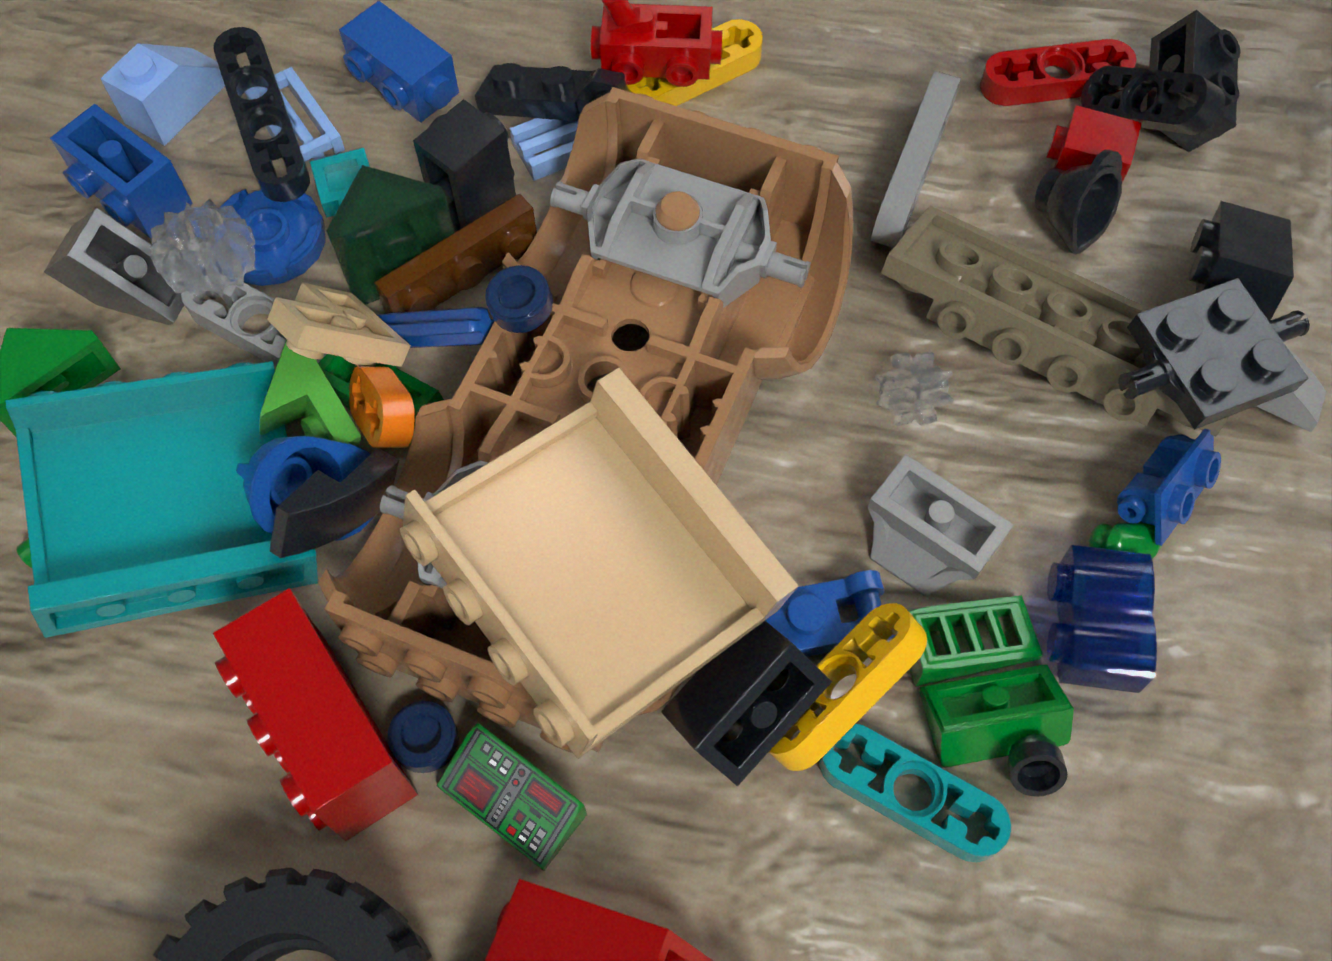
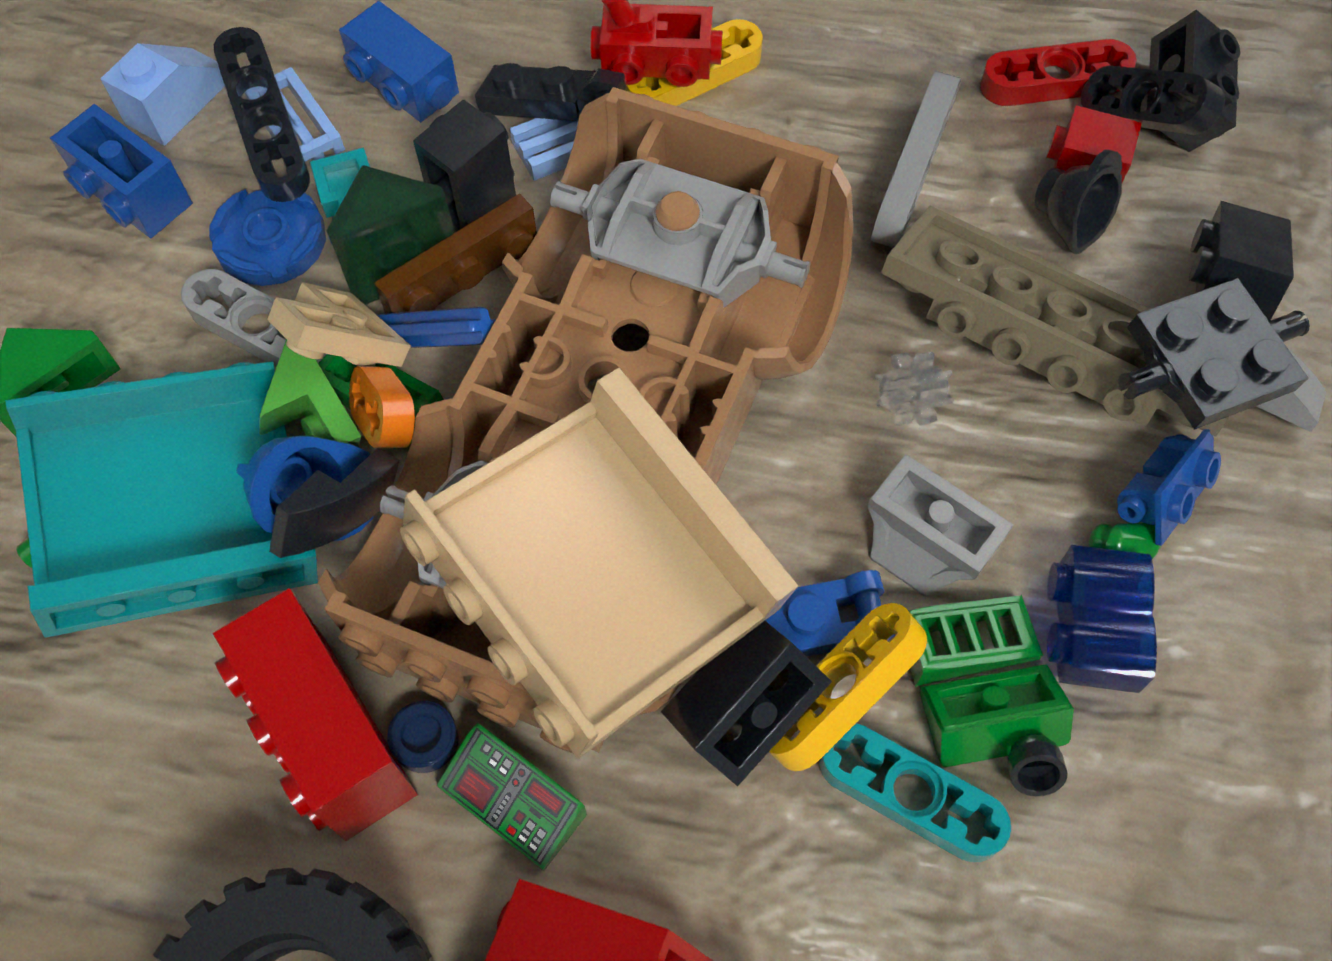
flat silver slope [44,208,195,325] -> none
clear gear [150,199,256,300] -> none
dark blue tile [485,265,553,333] -> none

